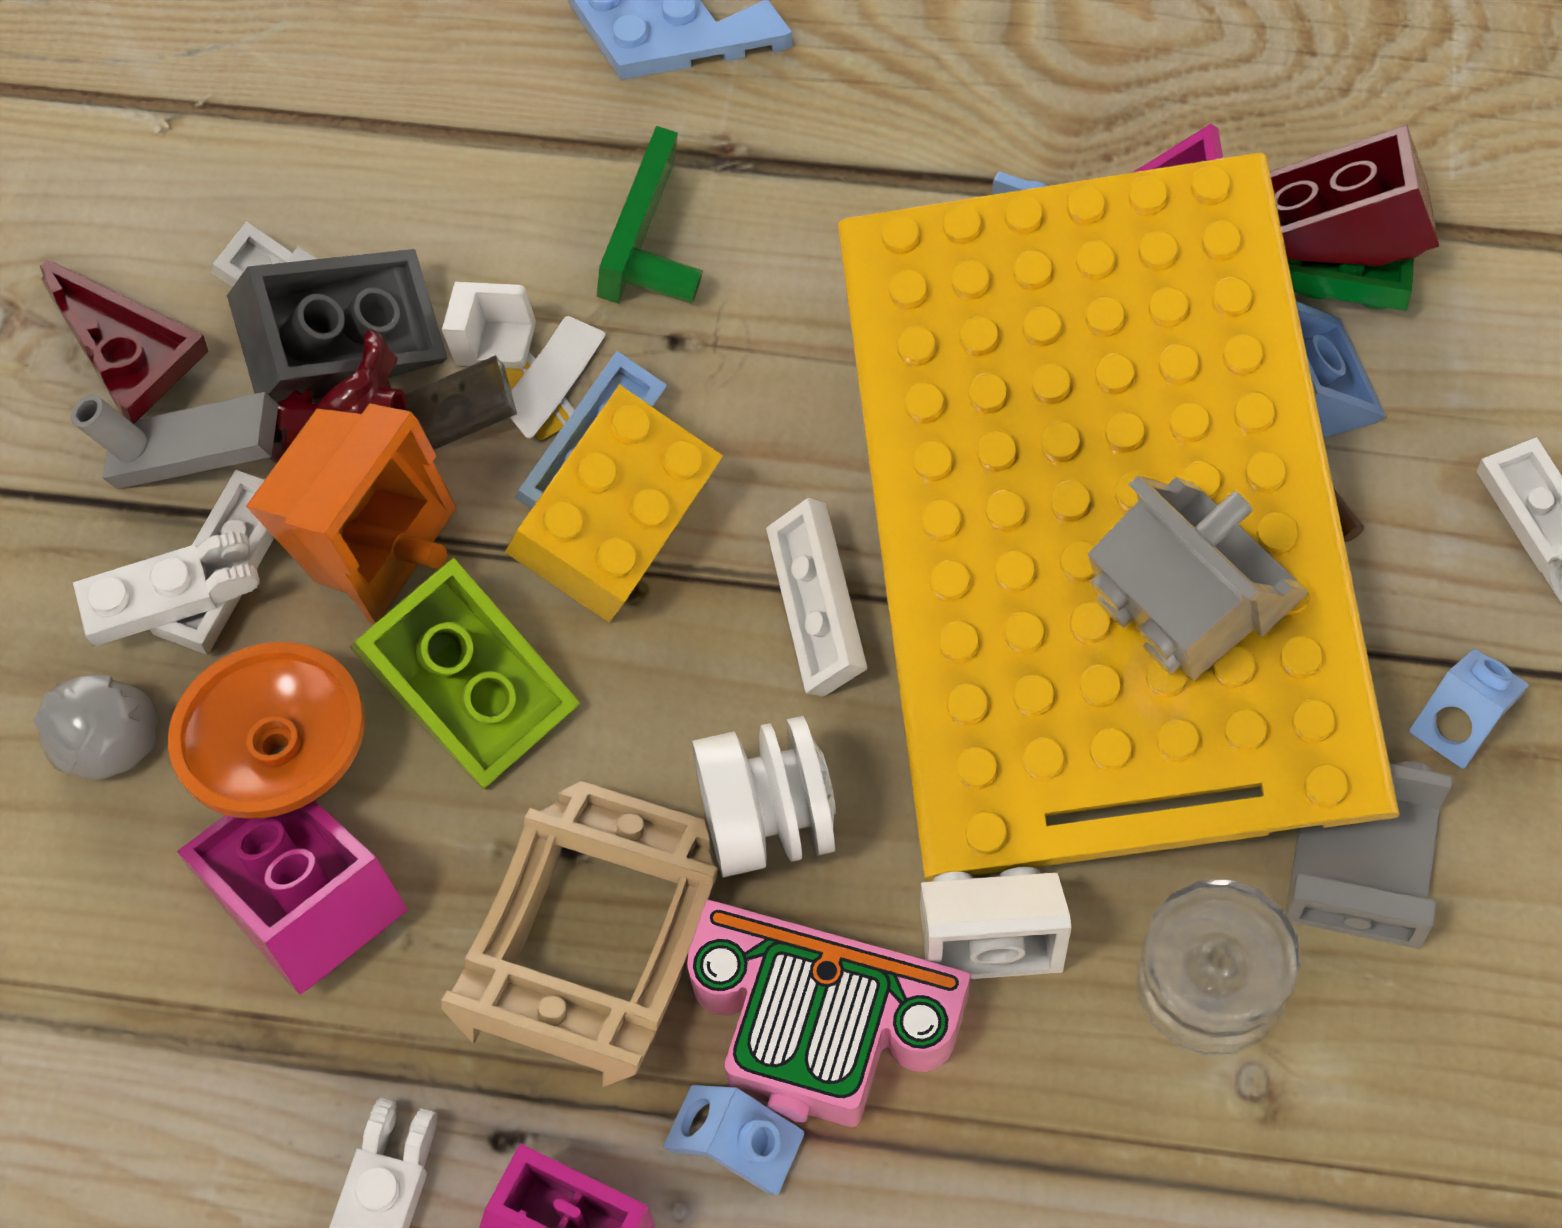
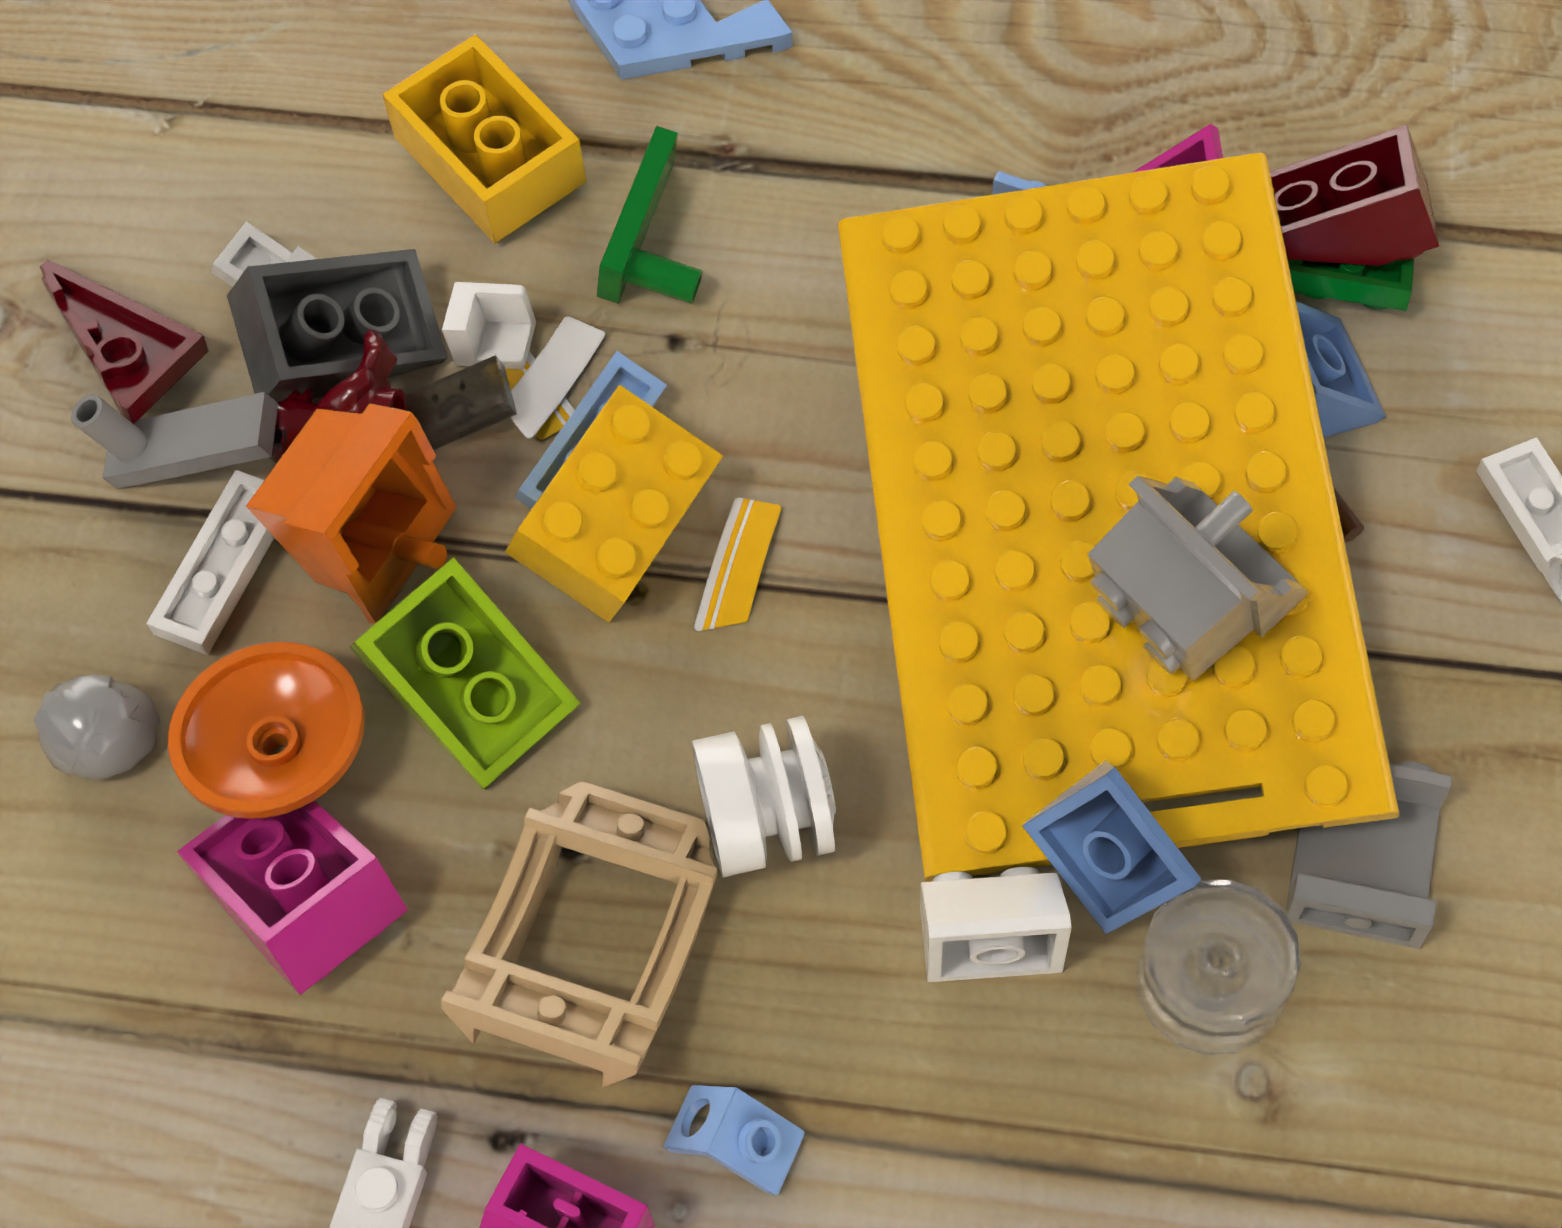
white hinge [73,531,260,646] -> none
brick [687,899,971,1127] -> none
white plate [766,498,868,697] -> none
light blue bracket [1409,649,1529,769] -> none
none -> yellow brick [382,34,587,244]
none -> yellow sticker [694,497,782,631]
none -> medium blue slope [1022,760,1202,934]

